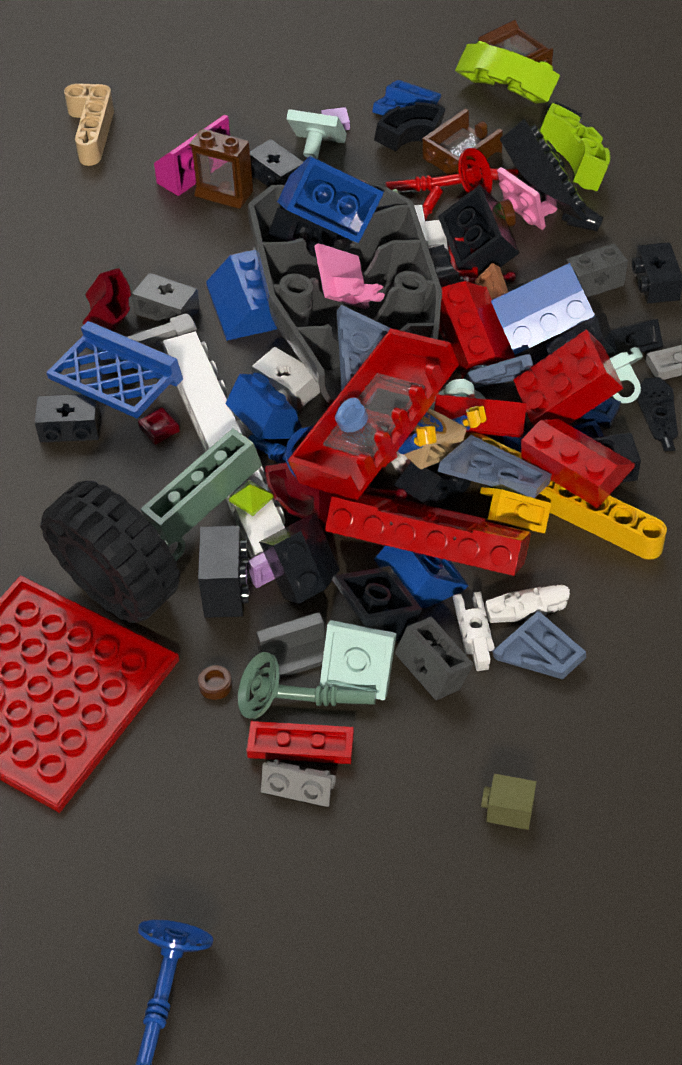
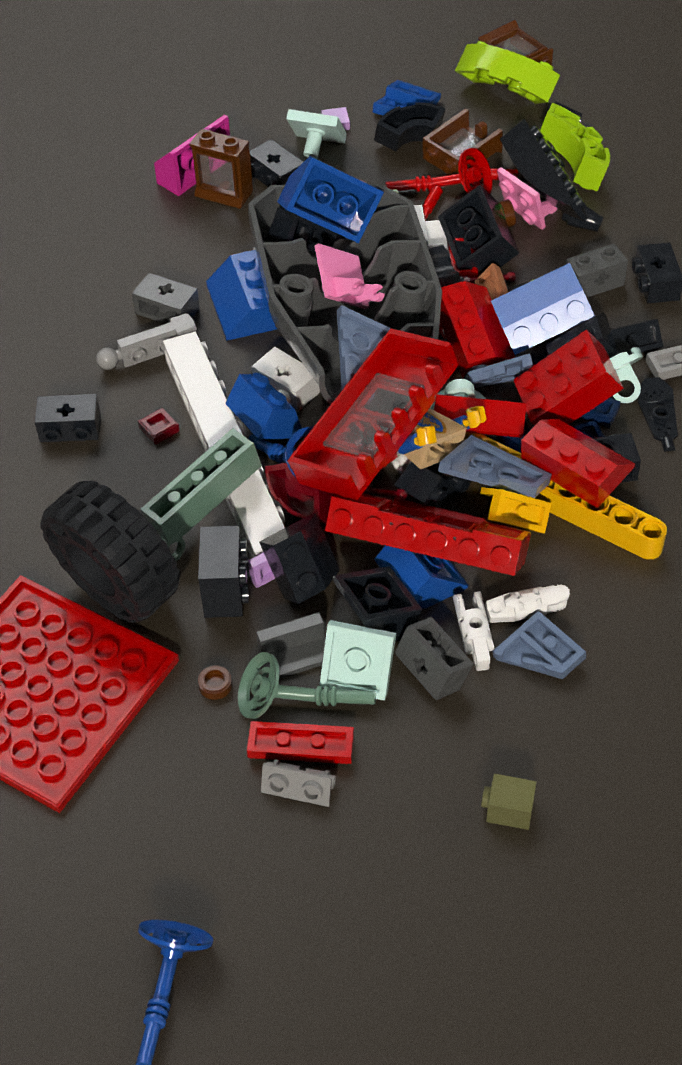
blue fence [46,321,183,419] -> none
tan beam [64,84,114,166] -> none
dark red brick [82,268,131,332] -> none
lime slope [229,480,274,516] -> none
medium blue tile [335,397,368,433] -> none

